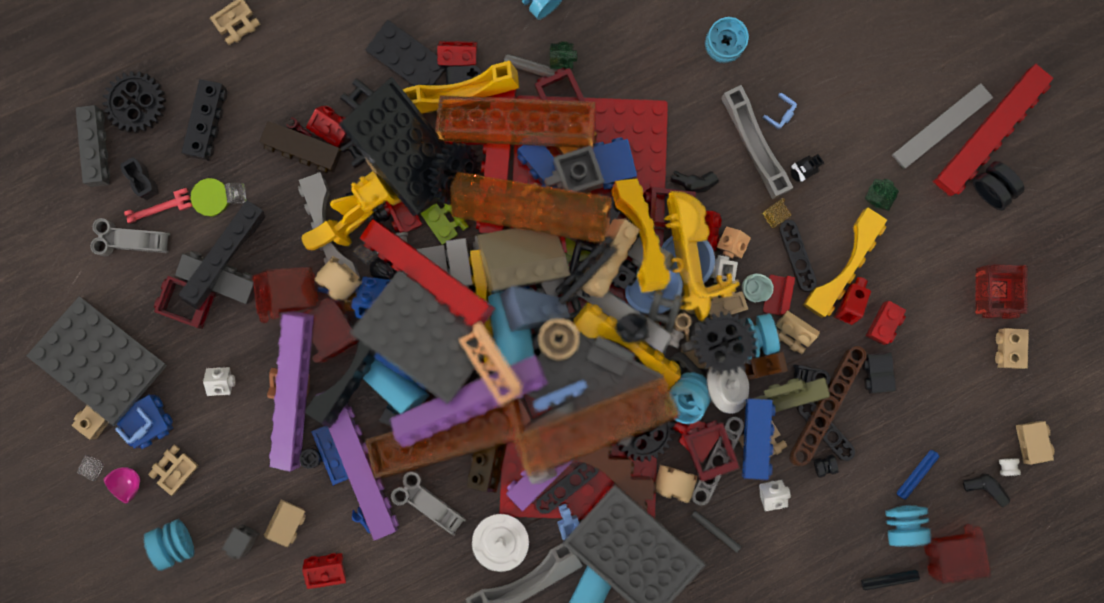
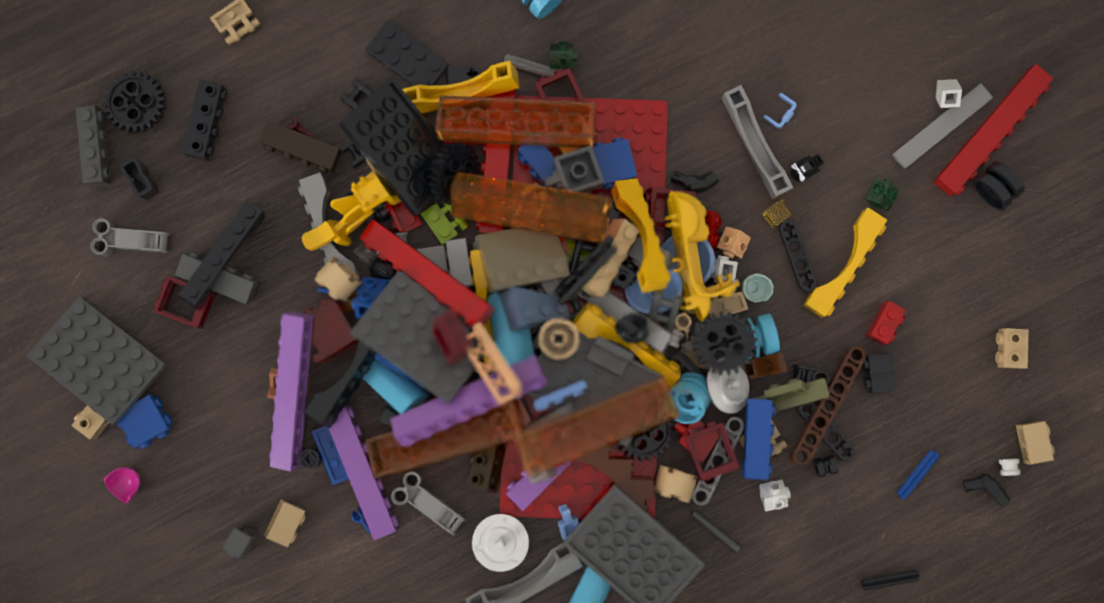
clear plate [76,455,105,481] -> none
light blue piece [115,407,153,443] -> none
coral hinge [124,188,193,224] -> none
medium azure wheel [144,519,195,571] -> none
tan plate [148,444,199,496] -> none
lime tile [191,178,230,217] -> none
white brick [203,367,235,396] -> none
clear plate [224,183,247,204] -> none
clear red container [253,267,318,323] -> none
red bracket [302,553,346,589] -> none
red bracket [306,106,346,148] -> none
red bracket [437,41,477,66] -> none
black beam [536,463,599,514] -> none
medium azure wheel [705,17,749,63] -> none
red panel [763,275,795,316] -> none
tan plate [776,311,820,354] -> none
red torso [834,277,871,325] -> none
medium azure wheel [885,505,931,546] -> none
clear red container [924,524,991,583] -> none
clear red container [975,264,1028,319] -> none
none -> dark red window [431,310,472,366]
none -> white brick [935,79,962,108]

